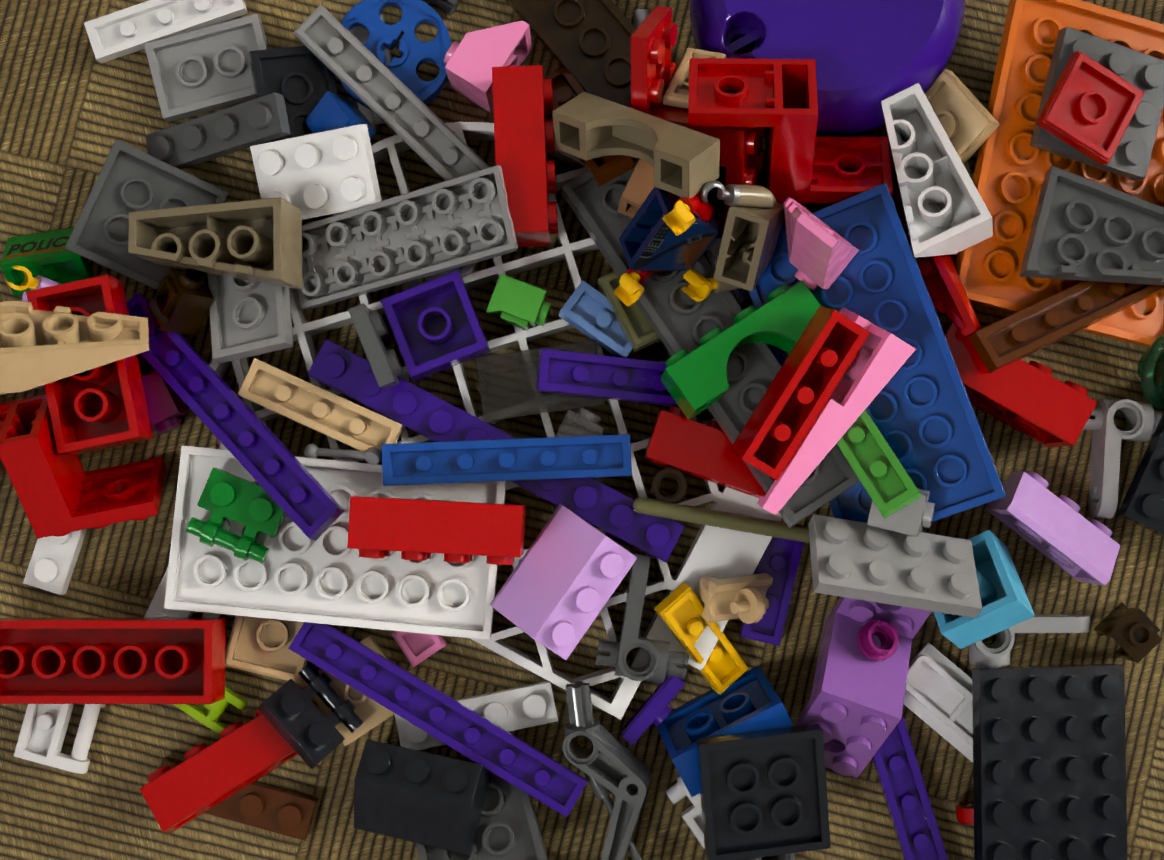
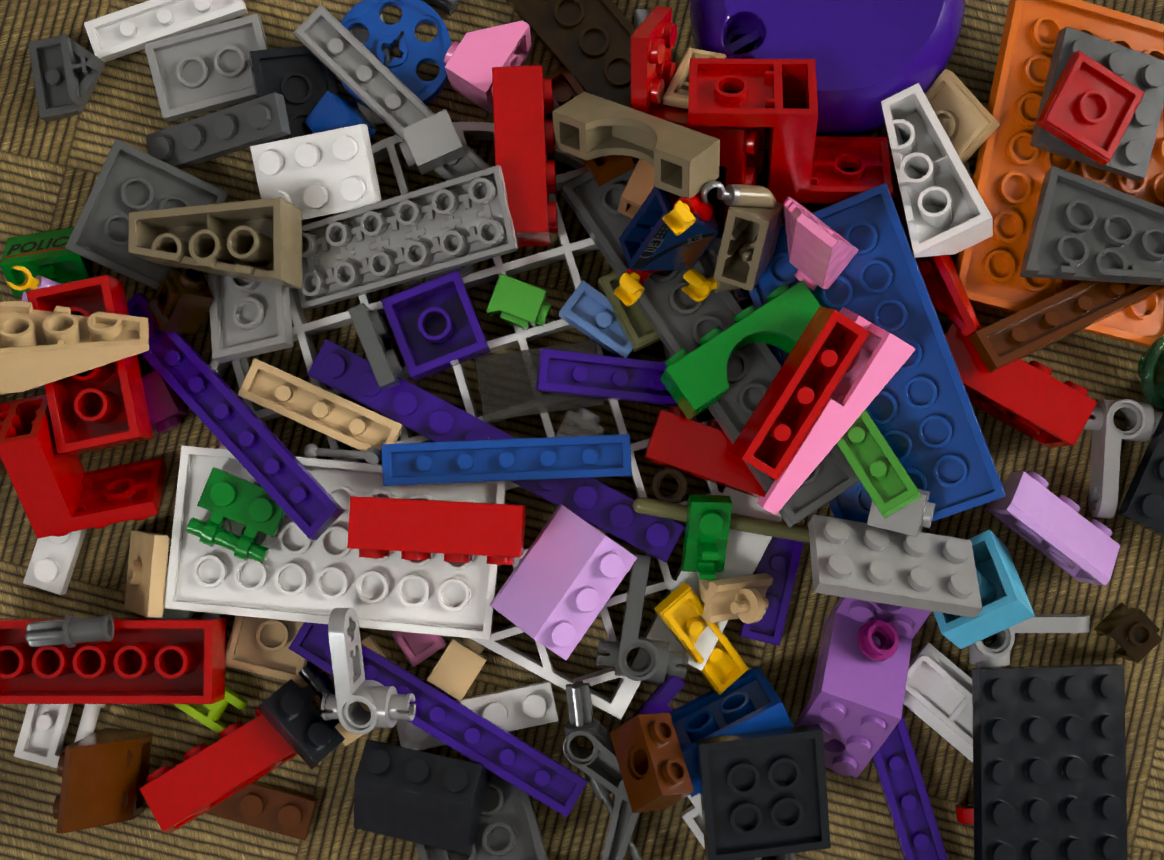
none -> dark grey axle [25,614,114,648]
none -> dark grey slope [28,33,105,122]
none -> reddish brown slope [53,728,153,834]
none -> tan plate [124,530,170,618]
none -> light grey piece [321,608,416,734]
none -> light grey brick [399,109,466,175]
none -> tan brick [427,637,489,702]
none -> reddish brown brick [610,712,694,813]
none -> green plate [681,495,732,580]

